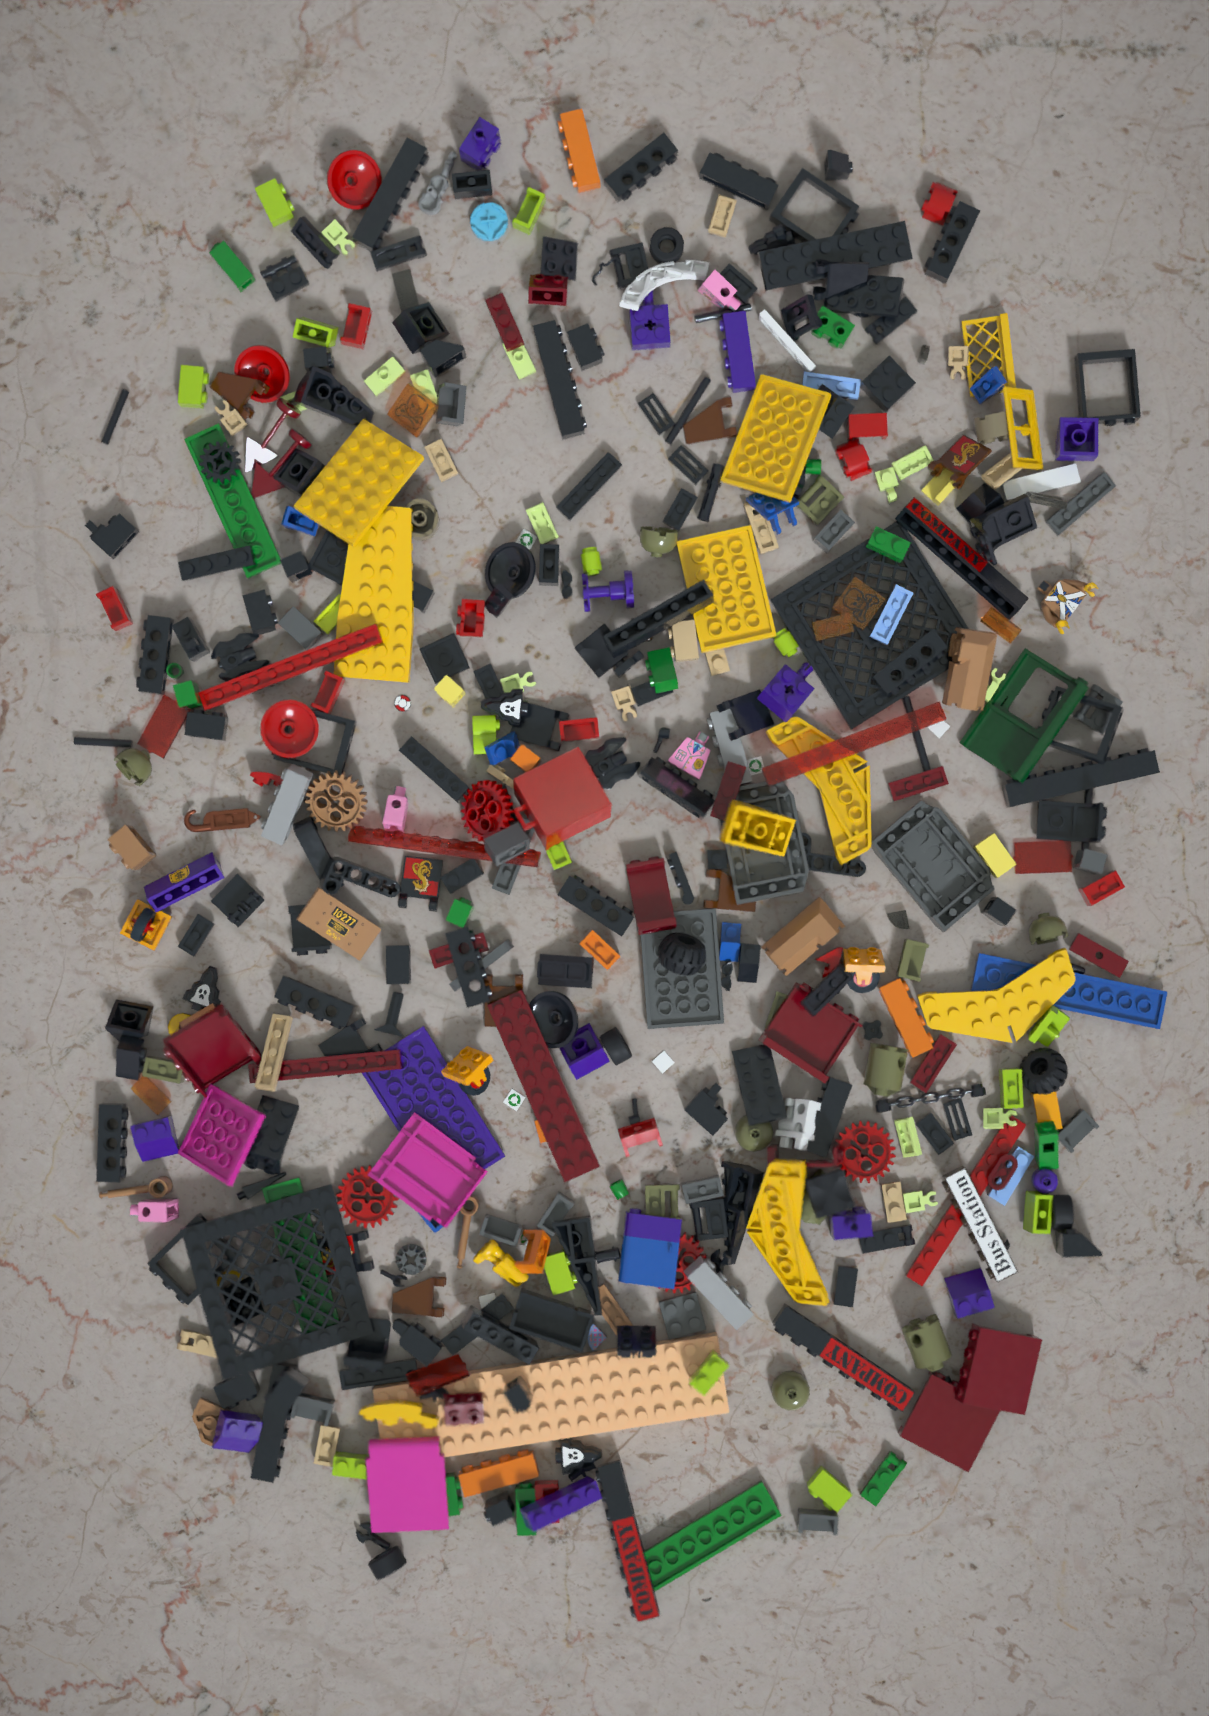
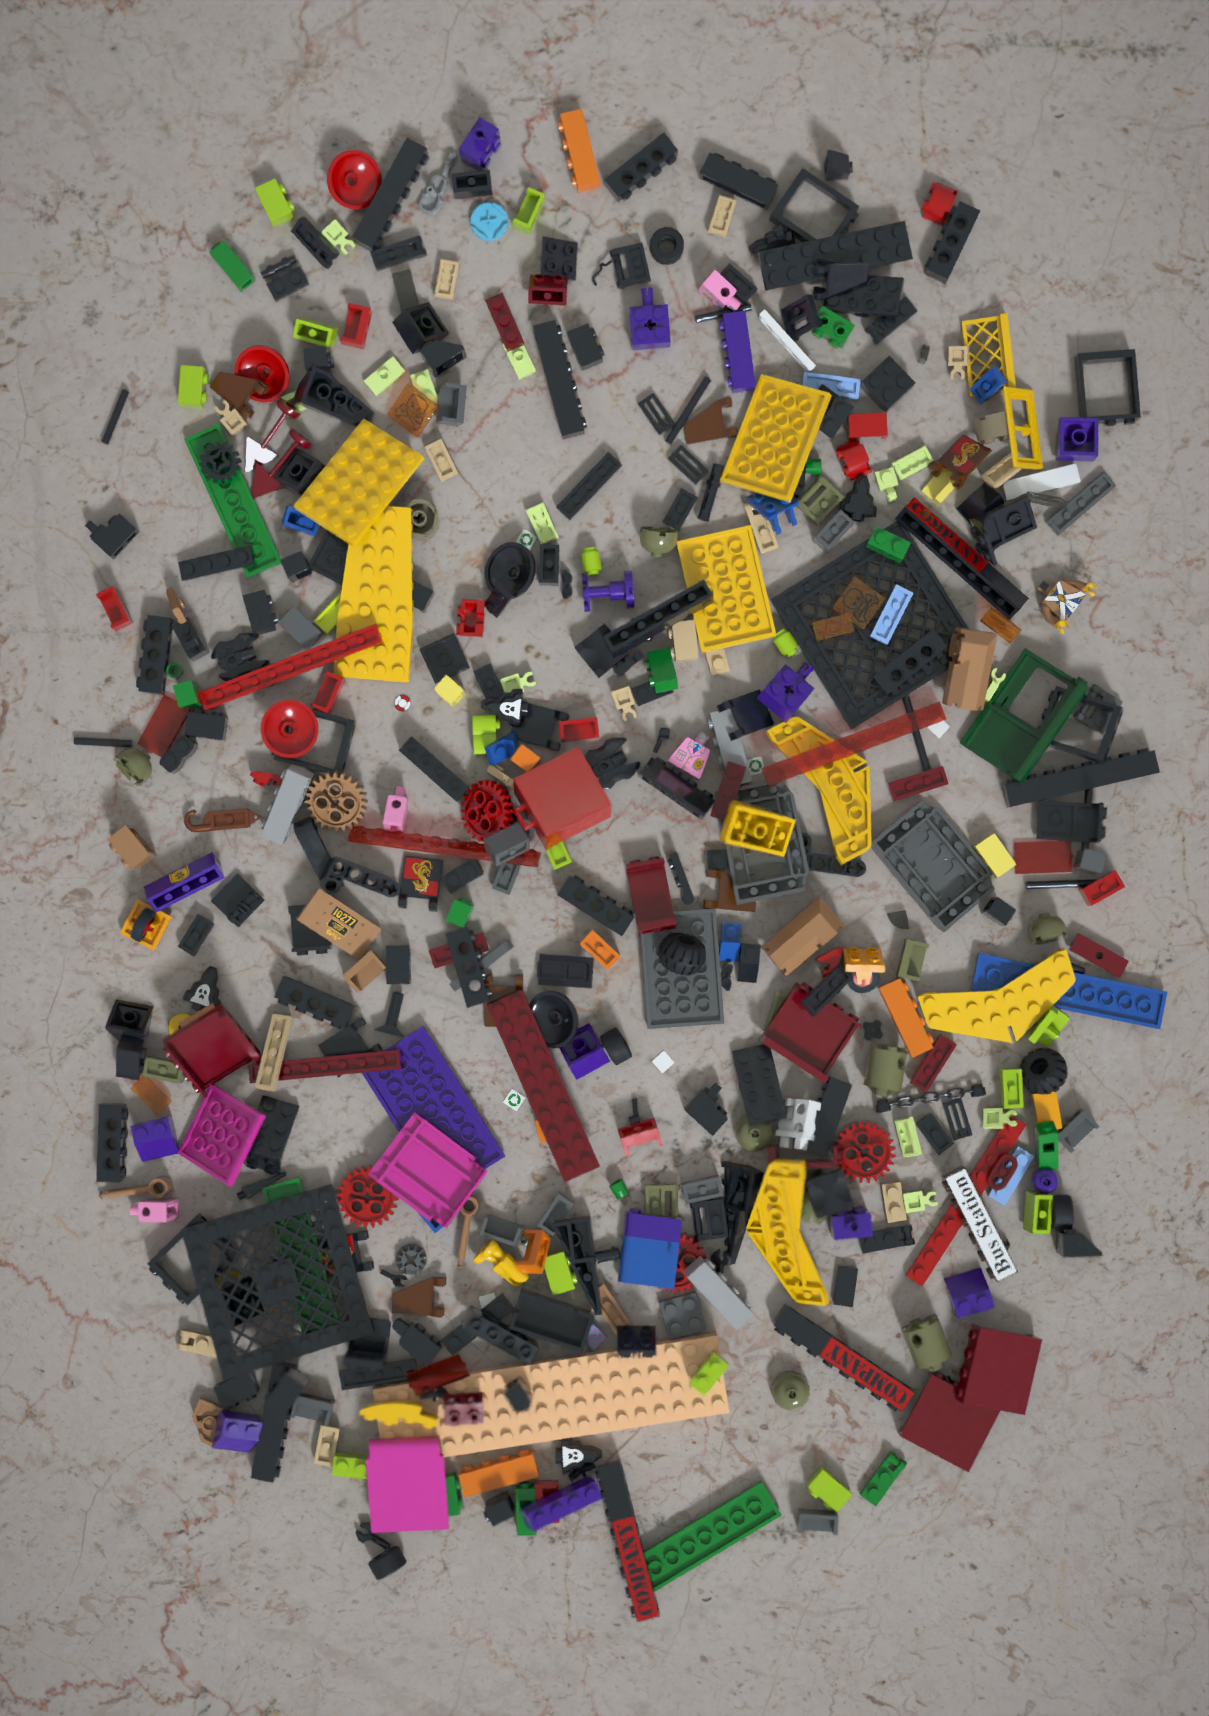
light orange plate [441,1046,493,1096] -> none
white tile [619,260,710,311] -> none
none -> black brick [159,735,198,774]
none -> medium nougat plate [166,587,187,624]
none -> medium nougat panel [342,950,386,993]
none -> tan plate [434,259,460,301]
none -> black rock [838,474,877,522]
none -> black bar [1026,879,1098,889]

